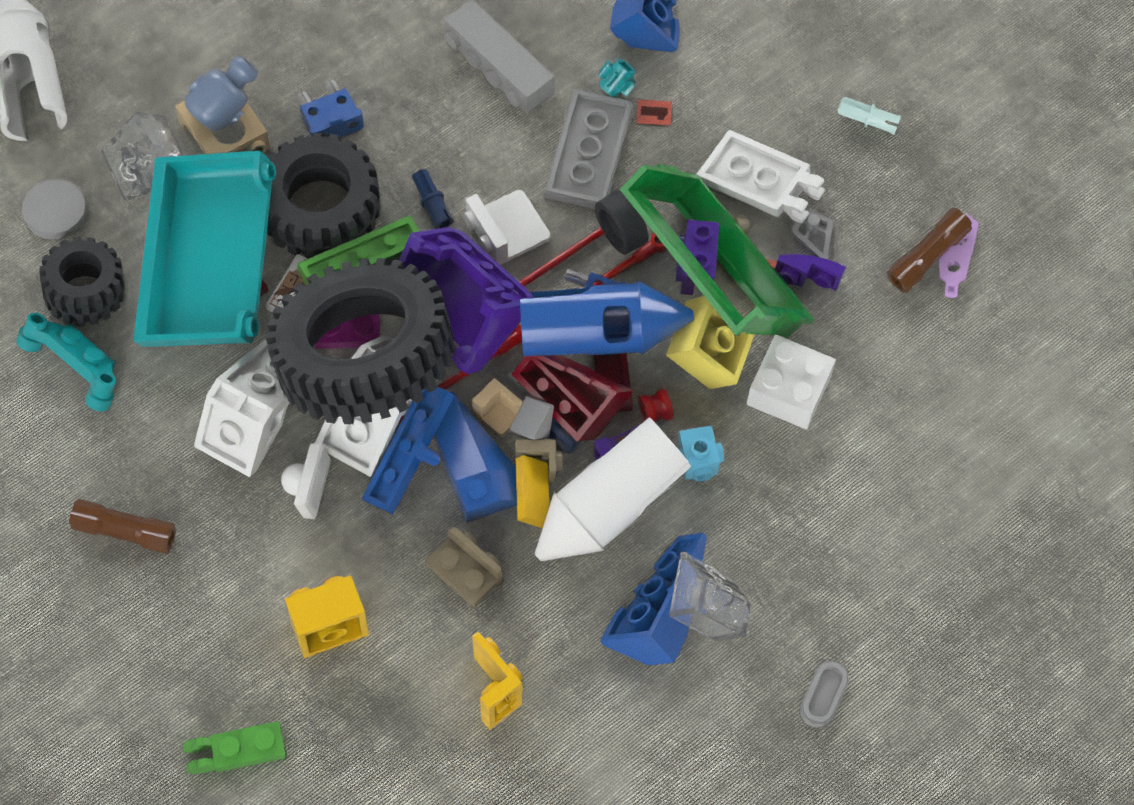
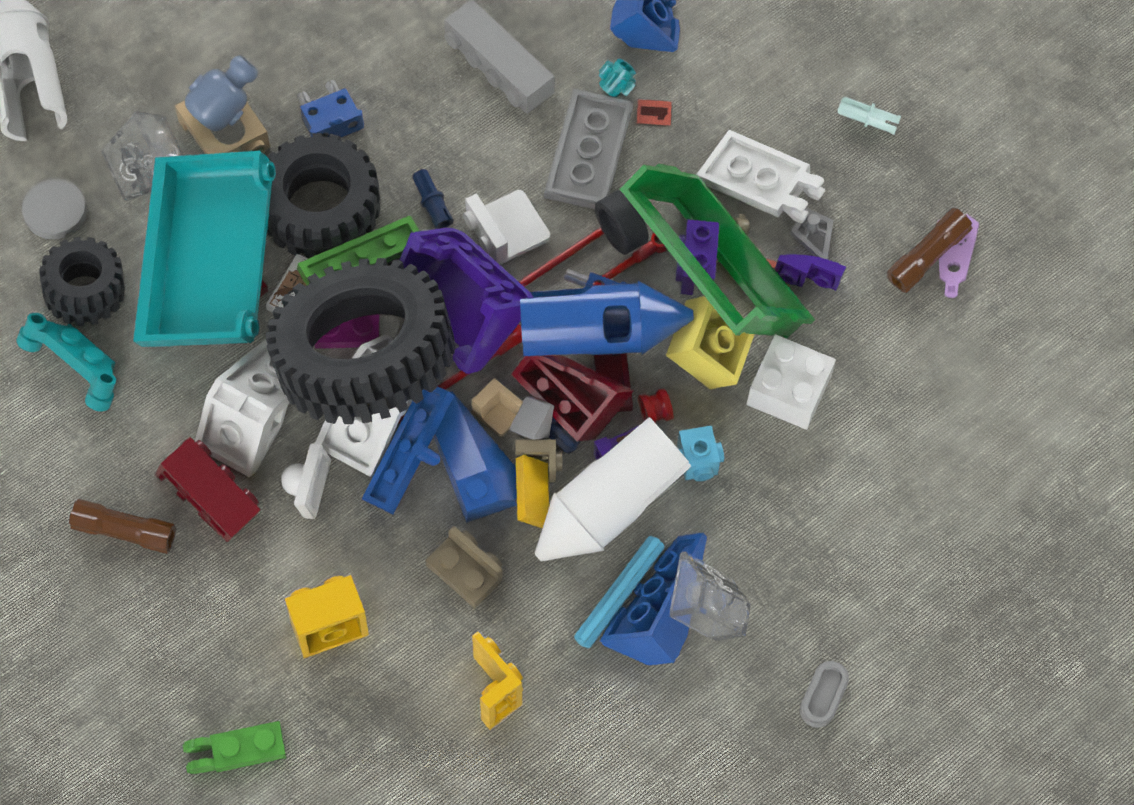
none -> dark red wedge [154,437,261,543]
none -> medium azure axle [574,536,664,648]

